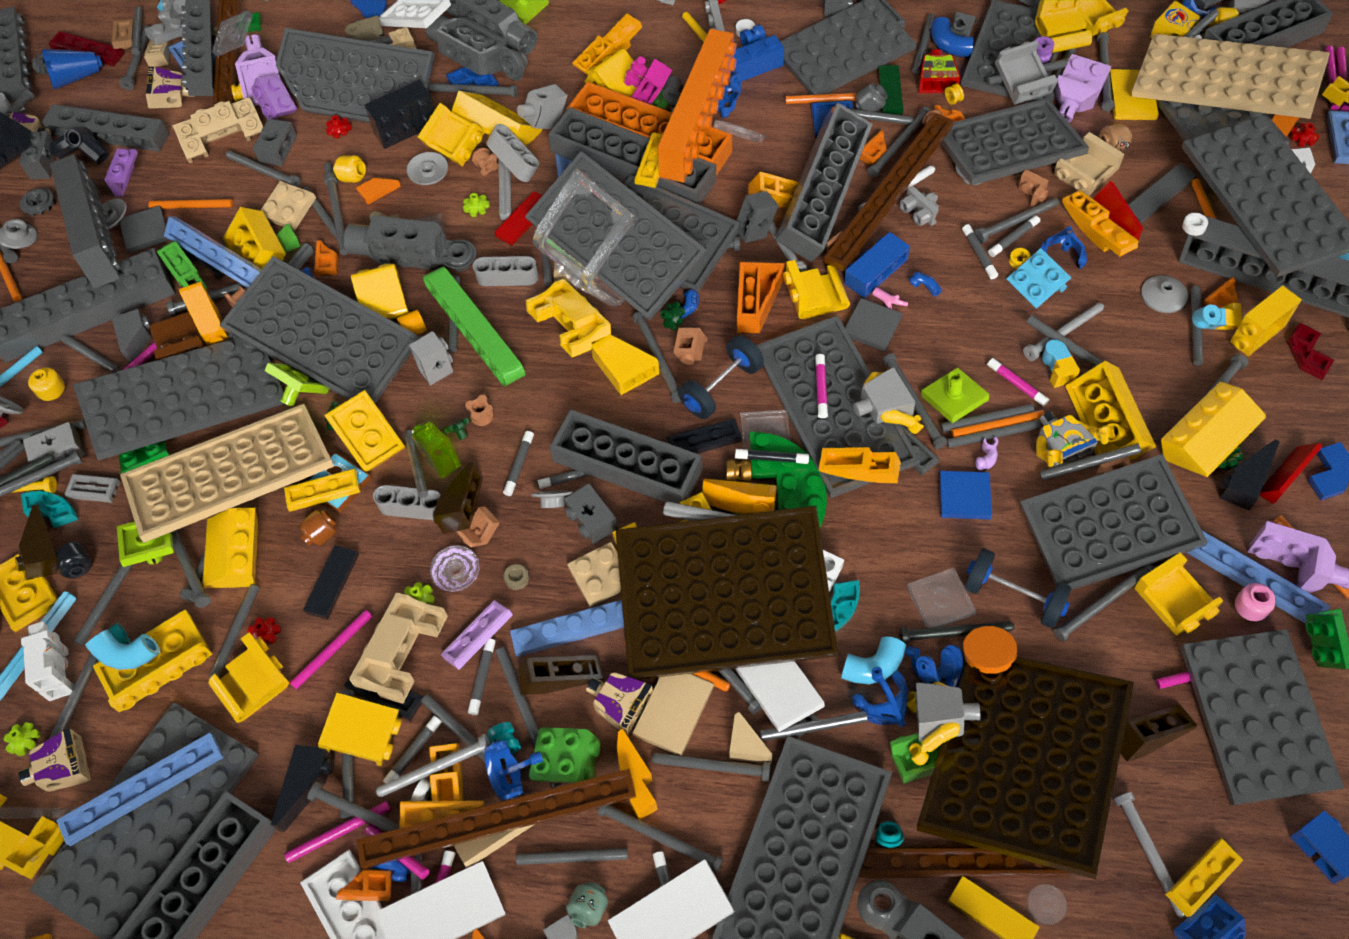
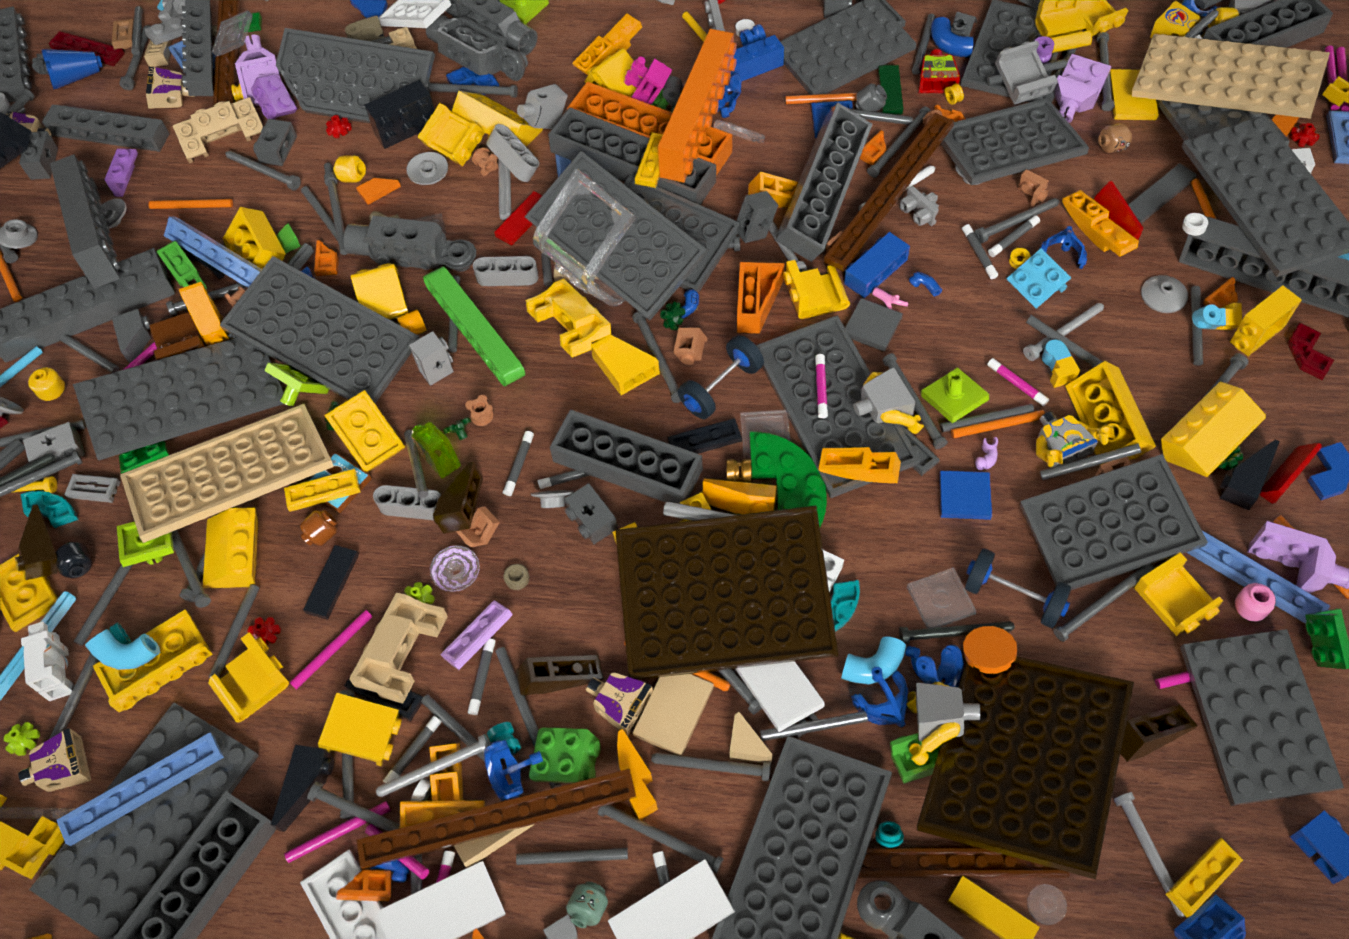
dark grey gear [20,188,55,217] -> none
black piece [50,127,109,165] -> none
dark grey tile [119,205,169,253] -> none
tan plate [260,181,316,231] -> none
lime plant [463,193,490,217] -> none
medium blue plate [510,600,624,657] -> none
tan plate [567,542,621,608] -> none
black bar [735,449,809,464] -> none
dark grey bar [946,419,1041,448] -> none
tan panel [1053,132,1124,196] -> none

